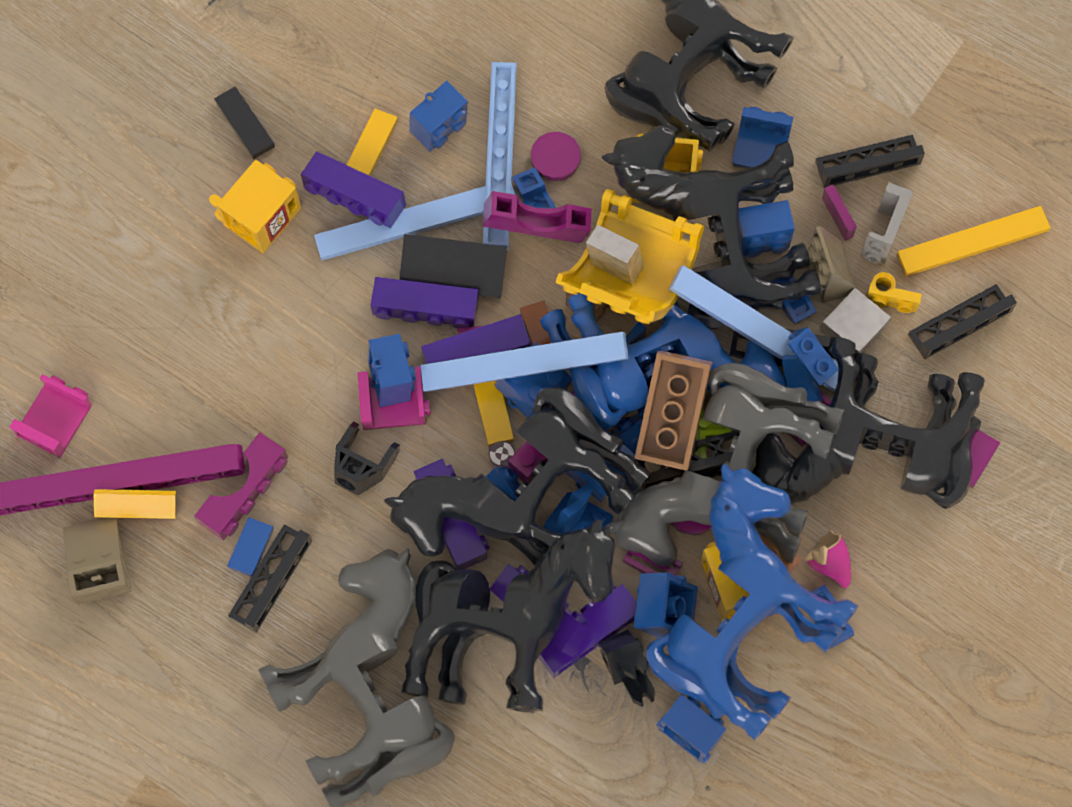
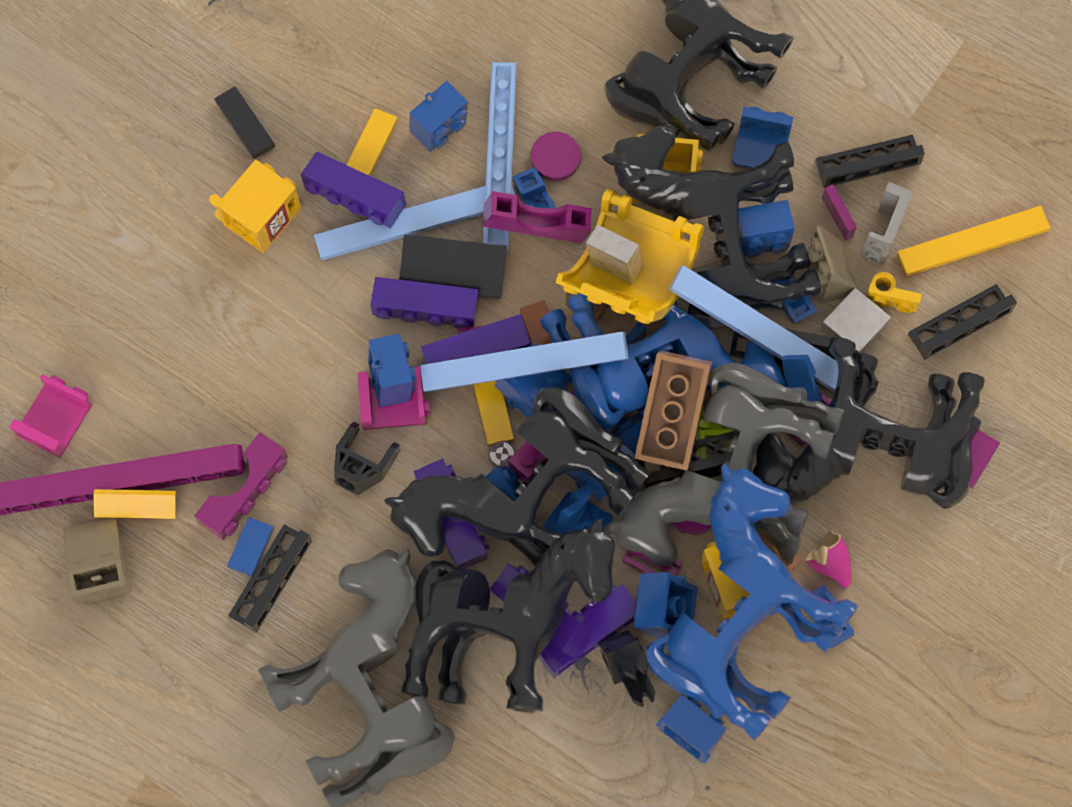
blue bracket [788,327,839,385] -> none

